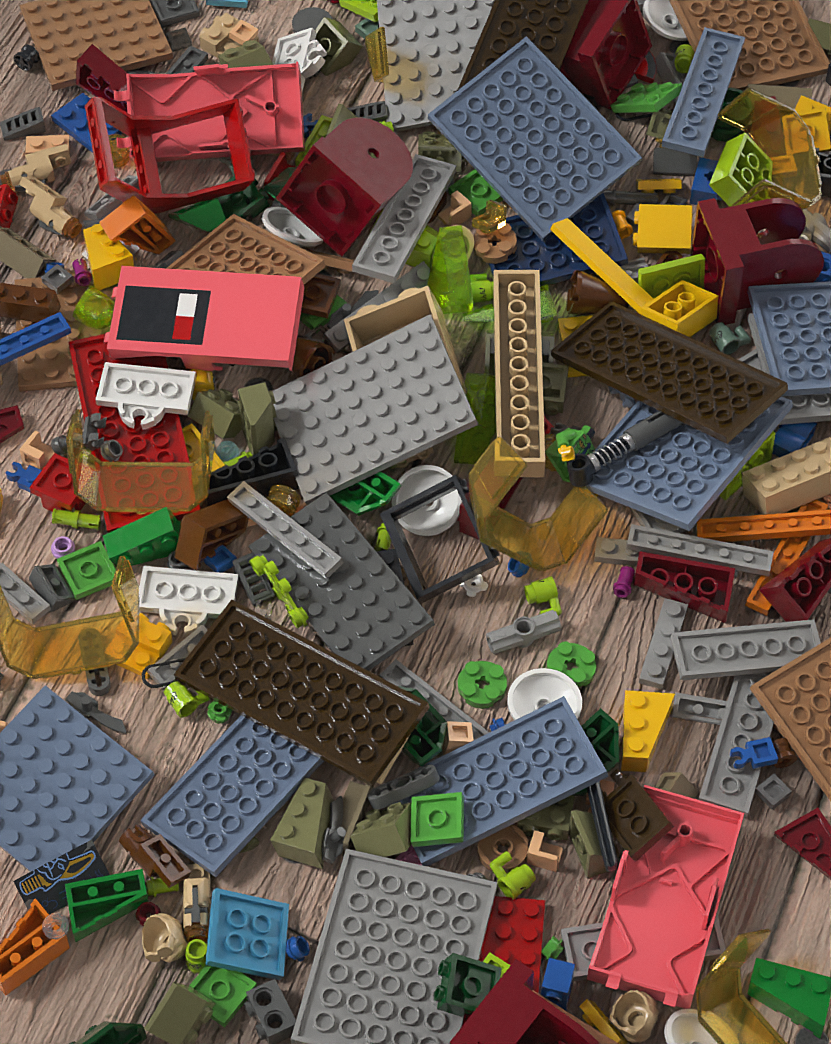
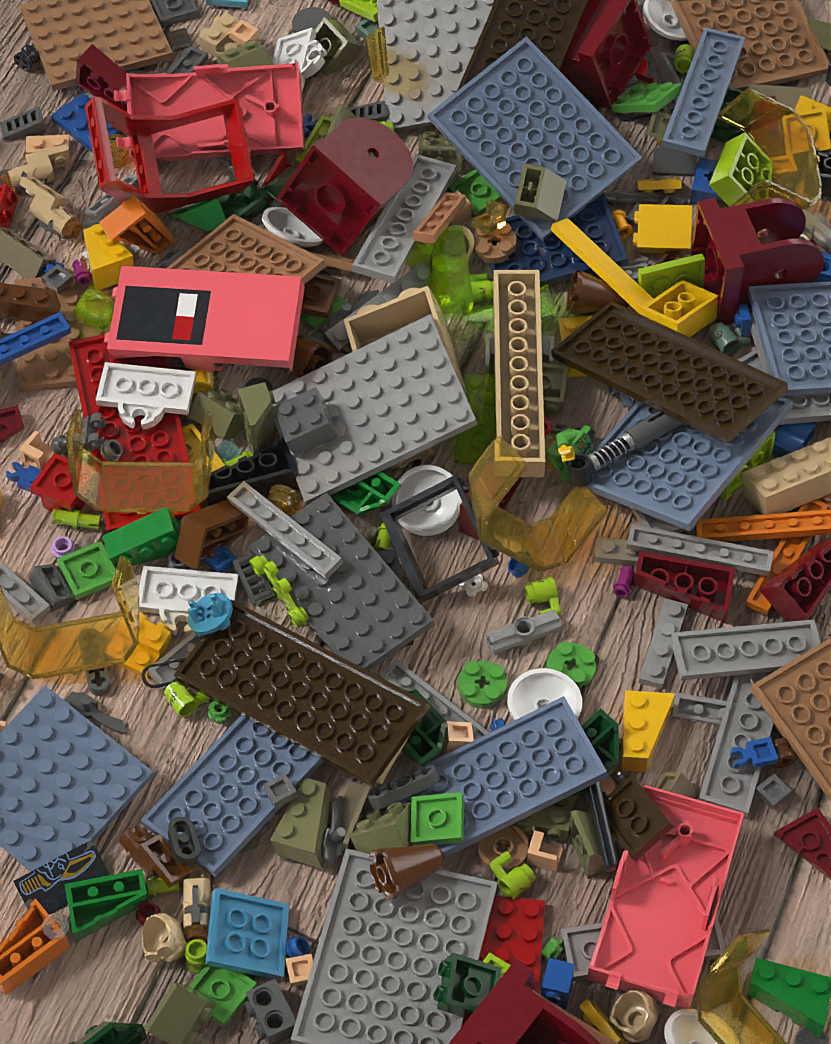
none -> pearl dark grey plate [167,817,200,865]
none -> dark azure plate [187,593,233,637]
none -> flat silver plate [263,773,298,809]
none -> dark grey brick [273,387,338,456]
none -> light nougat plate [286,954,313,987]
none -> reddish brown cone [369,844,445,901]
none -> nougat plate [413,192,466,244]
none -> olive slope [514,163,567,222]
none -> blue plate [734,304,751,337]

